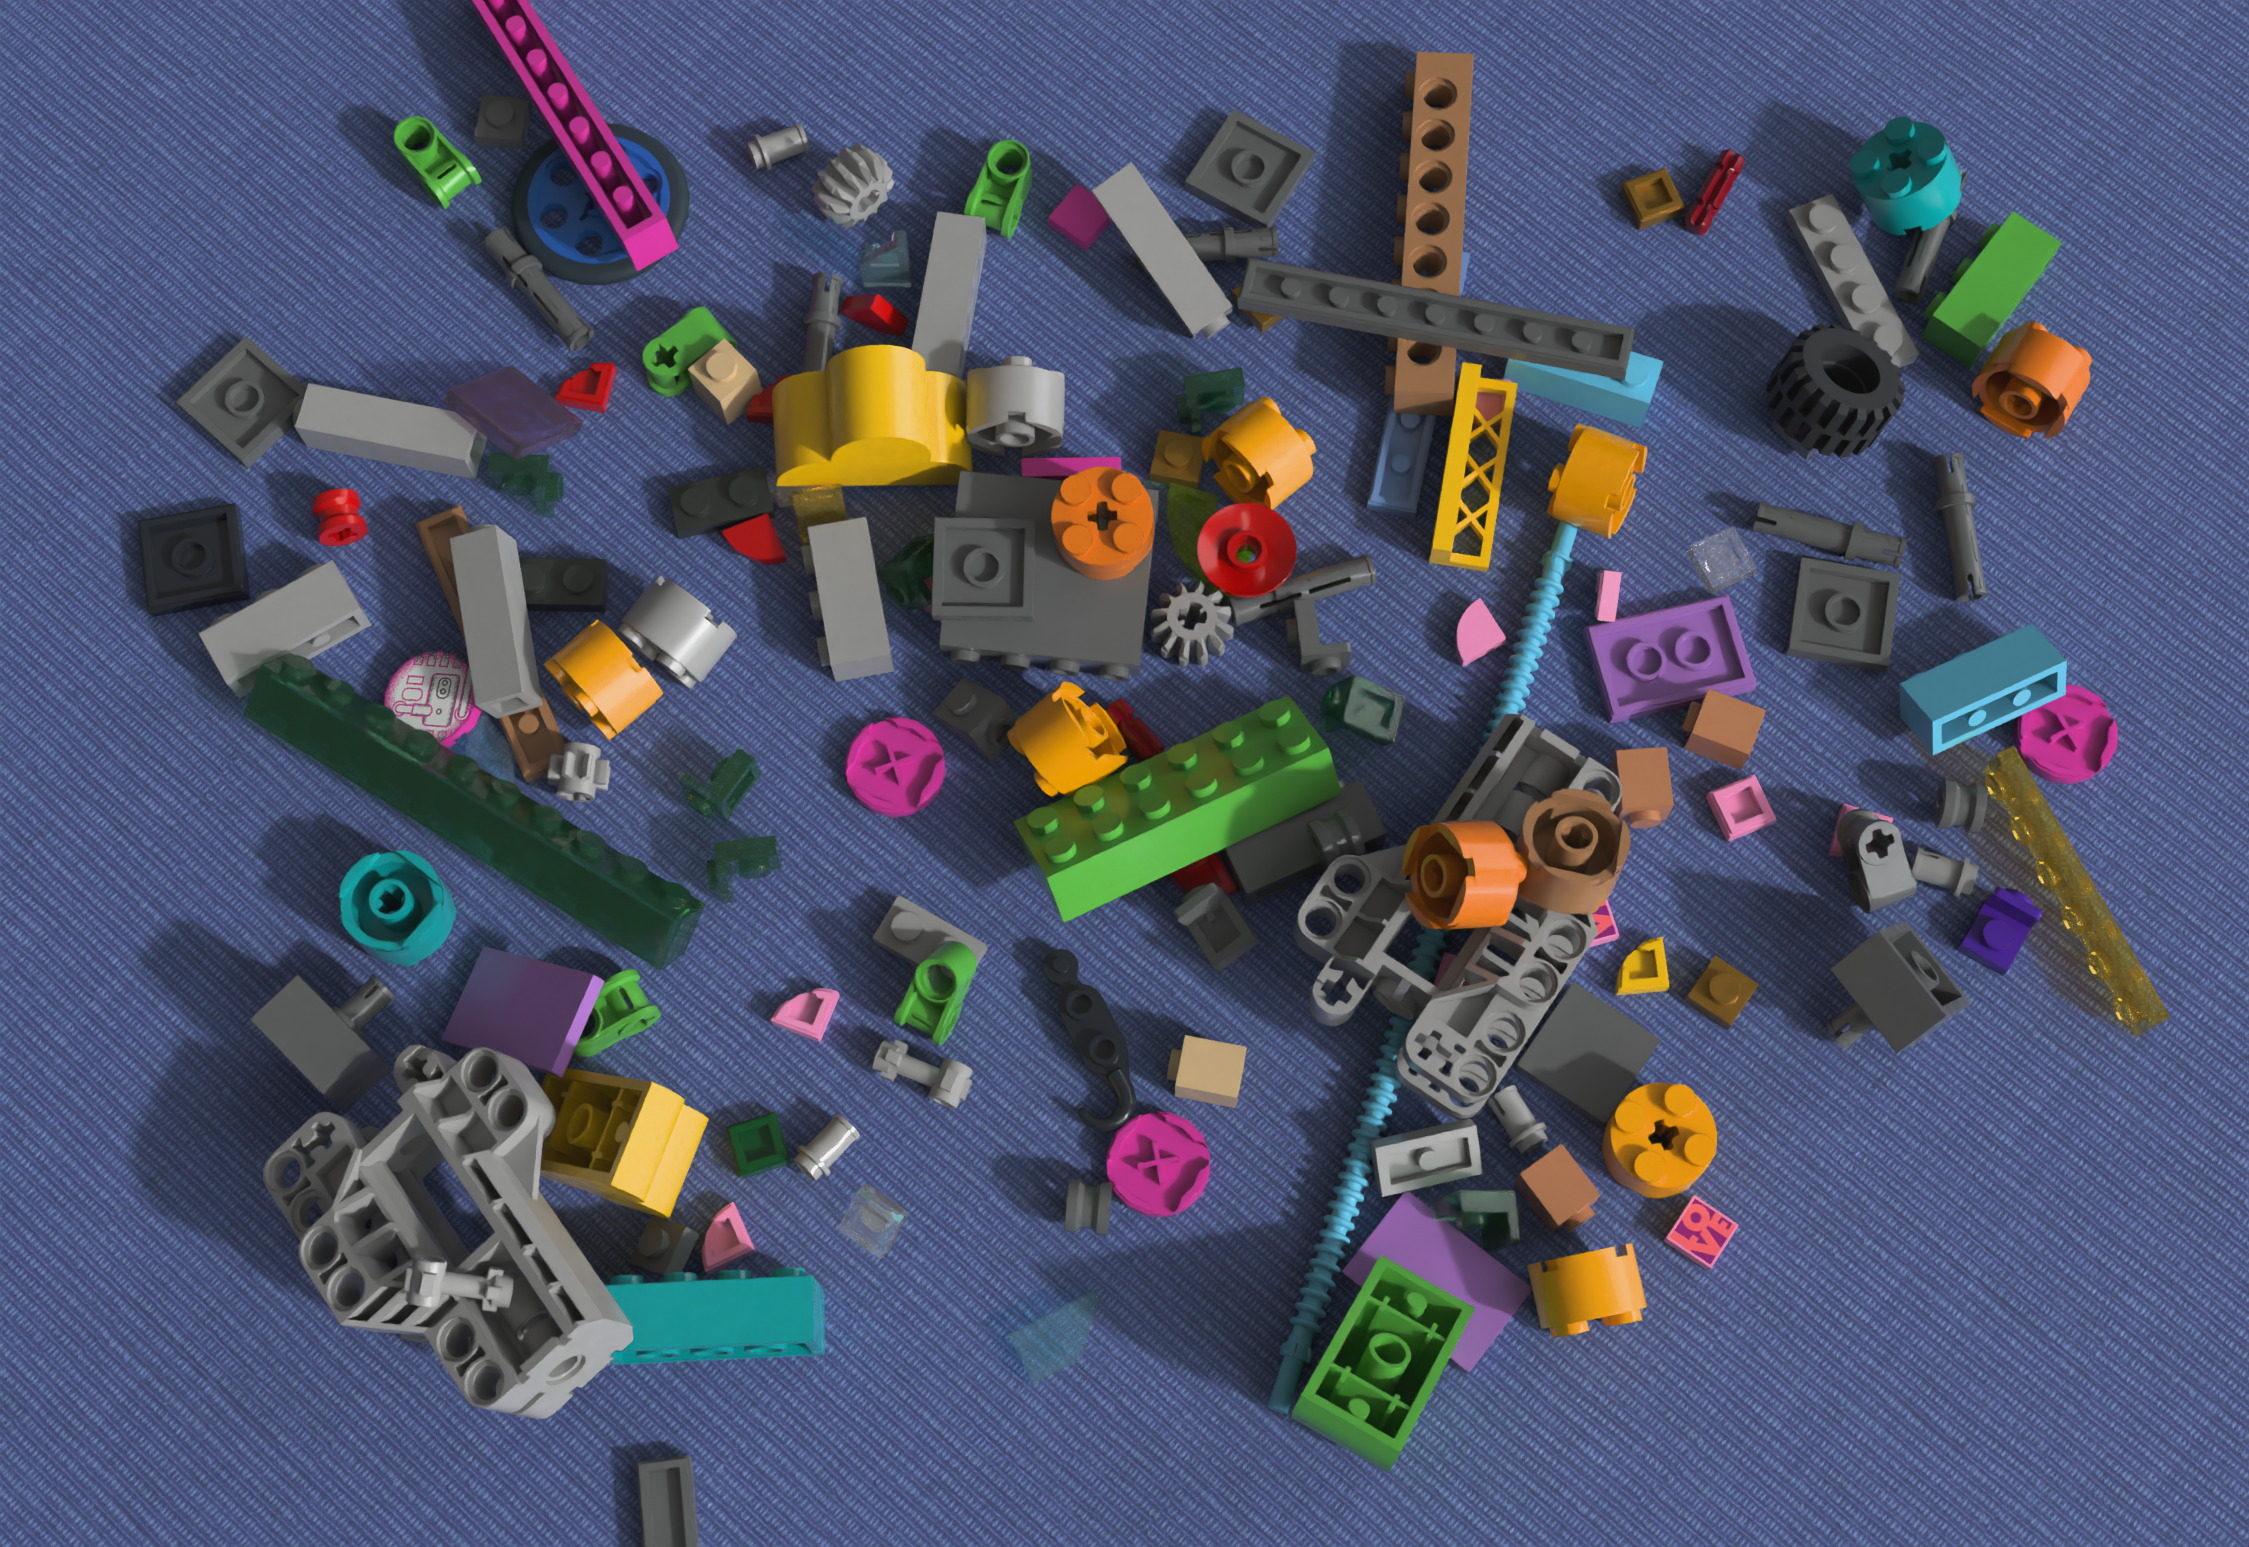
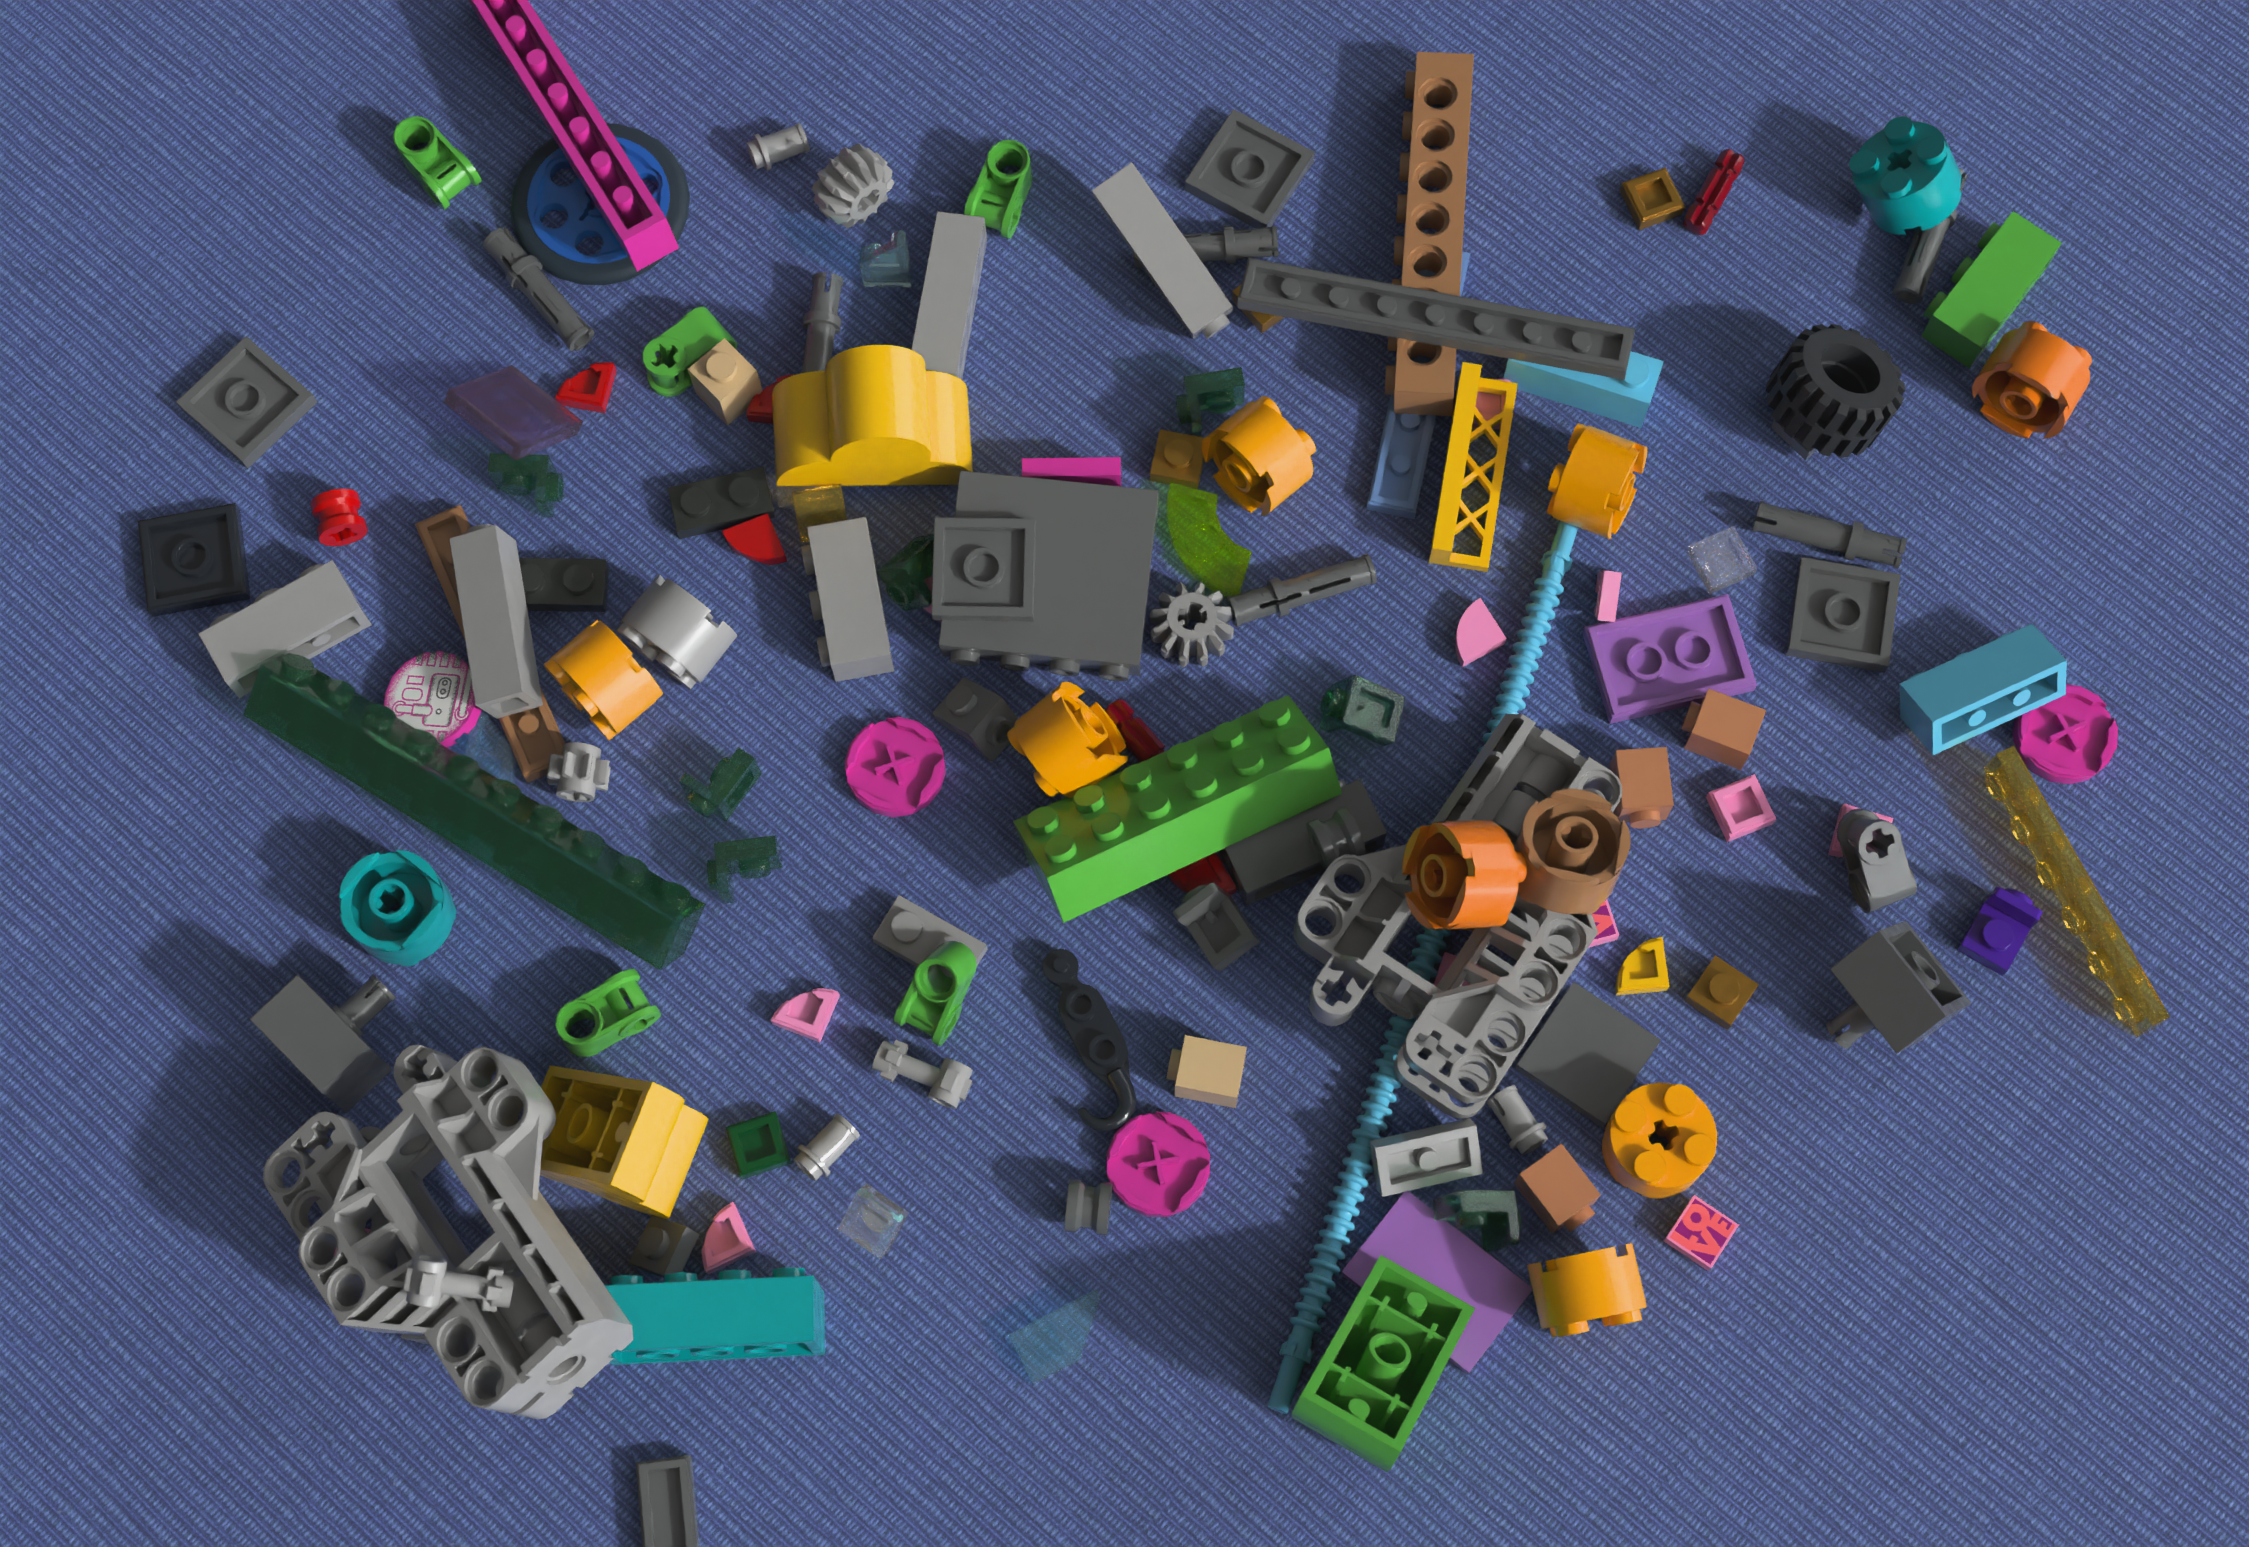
light grey brick [293,383,488,480] -> none
medium lavender tile [441,946,605,1078] -> none
dark grey plate [474,94,532,150] -> none
red tile [840,294,909,336] -> none
light grey brick [966,356,1065,457] -> none
dark pink tile [1048,184,1111,251] -> none
orange brick [1051,467,1154,580] -> none
red dish [1197,503,1297,598] -> none
dark grey bracket [1284,598,1352,677] -> none
light grey plate [1786,194,1919,368] -> none
light grey pin [1911,847,1979,897] -> none
dark grey pin [1931,452,1989,603] -> none
dark grey wheel [1934,778,1987,834] -> none

